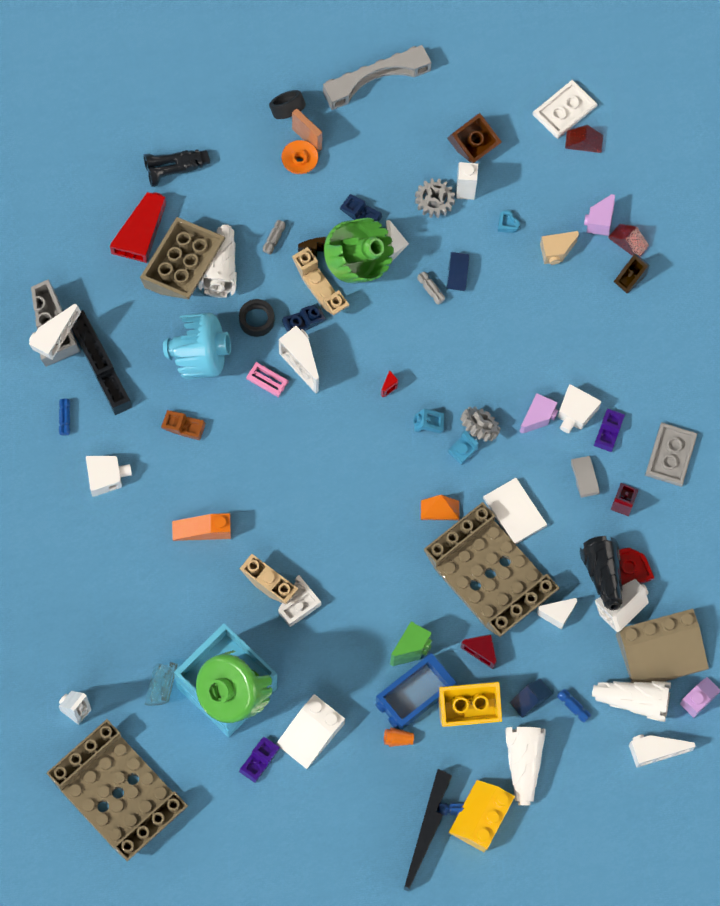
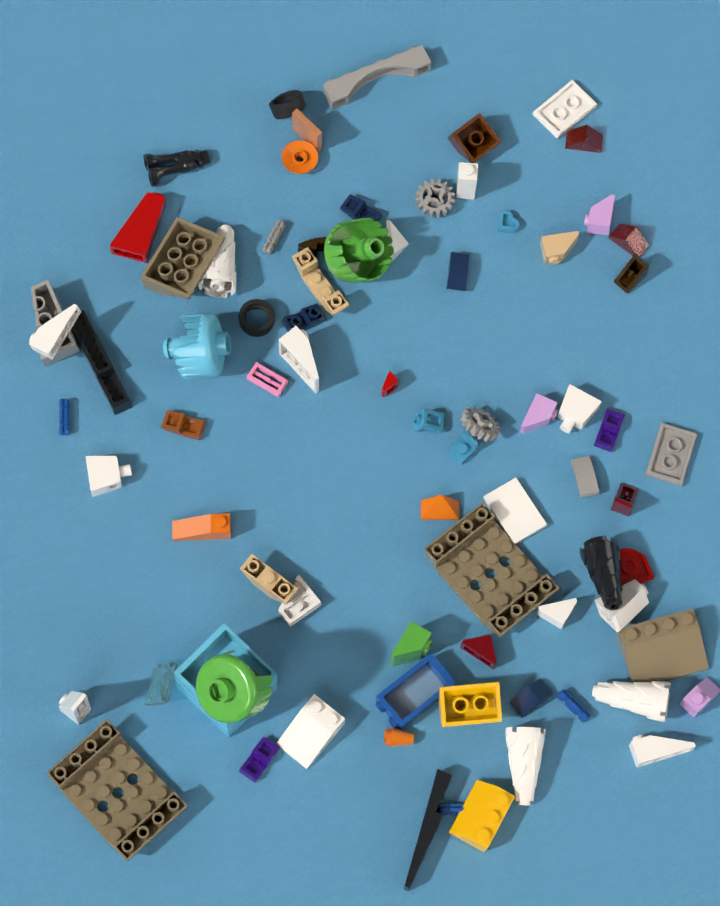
light grey axle [417,272,445,305] -> none

